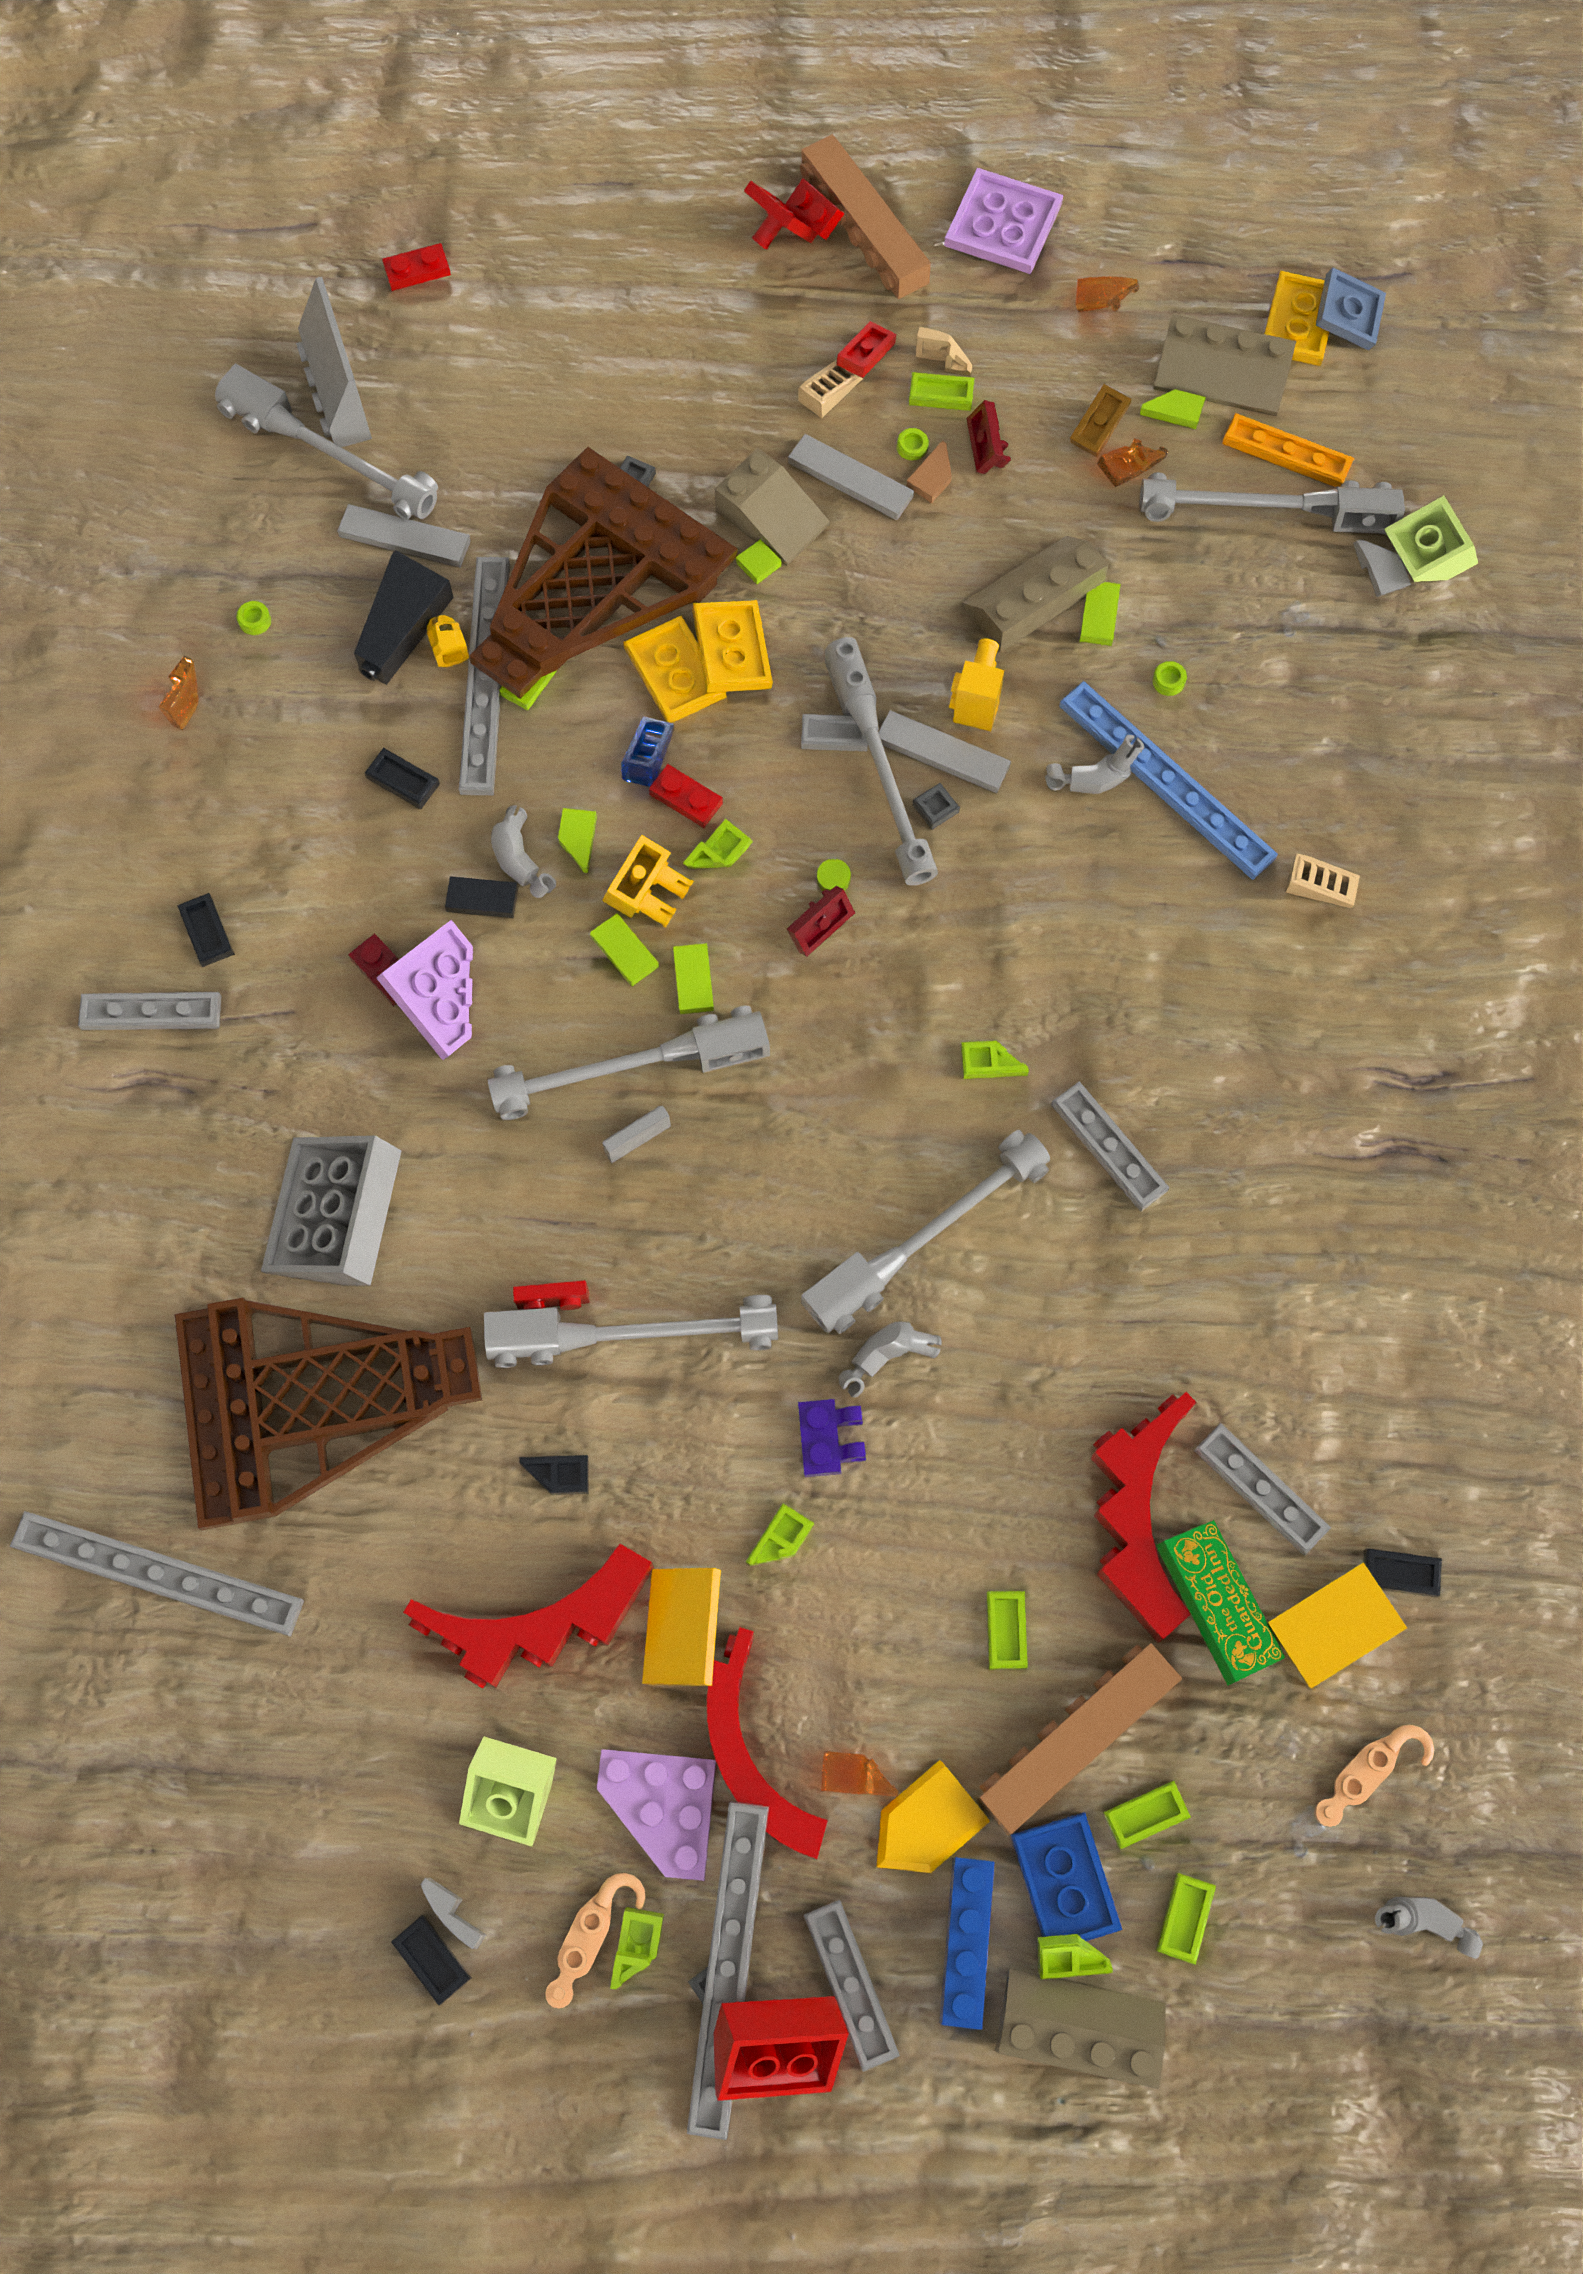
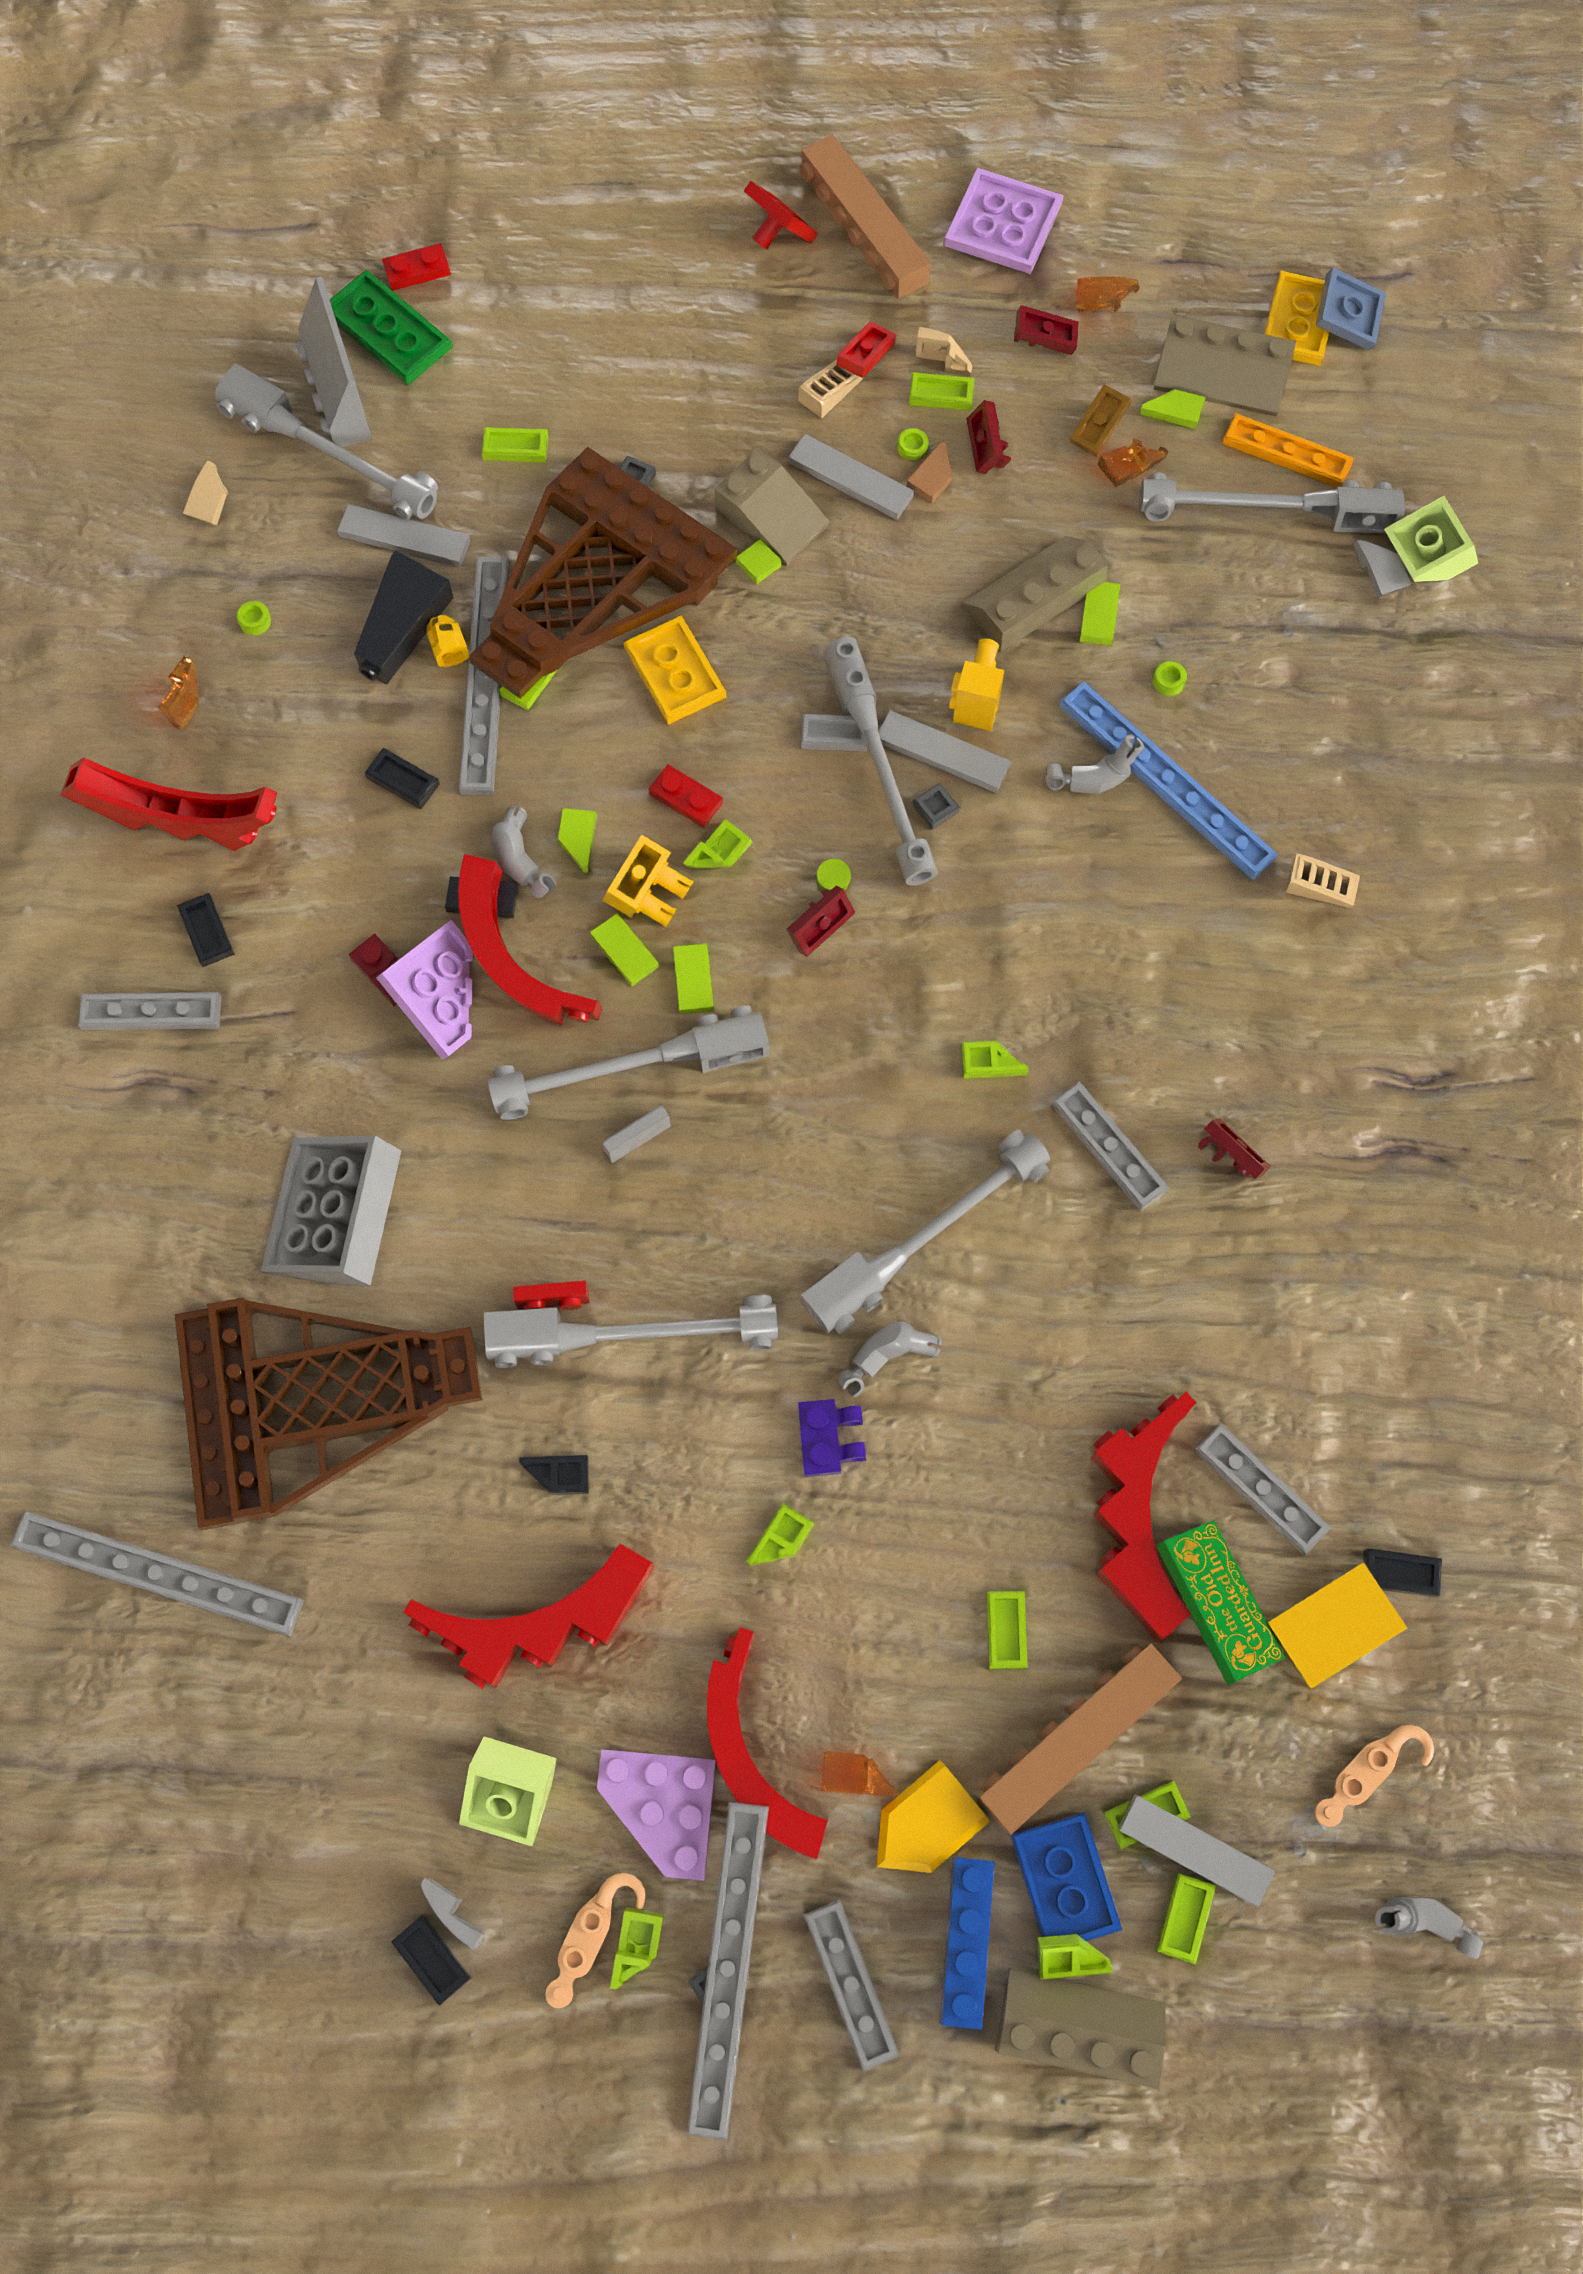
clear blue slope [621,716,674,787] -> none
yellow tile [642,1568,721,1686] -> none
yellow tile [692,600,773,693] -> none
red slope [713,1996,849,2101] -> none
red plate [785,178,845,240] -> none
none -> red arch [60,758,277,851]
none -> tan slope [183,461,229,526]
none -> green tile [330,269,453,385]
none -> red arch [458,854,602,1025]
none -> lime tile [482,427,549,463]
none -> dark red plate [1014,305,1079,355]
none -> light grey tile [1118,1794,1276,1907]
none -> dark red plate [1198,1118,1271,1179]

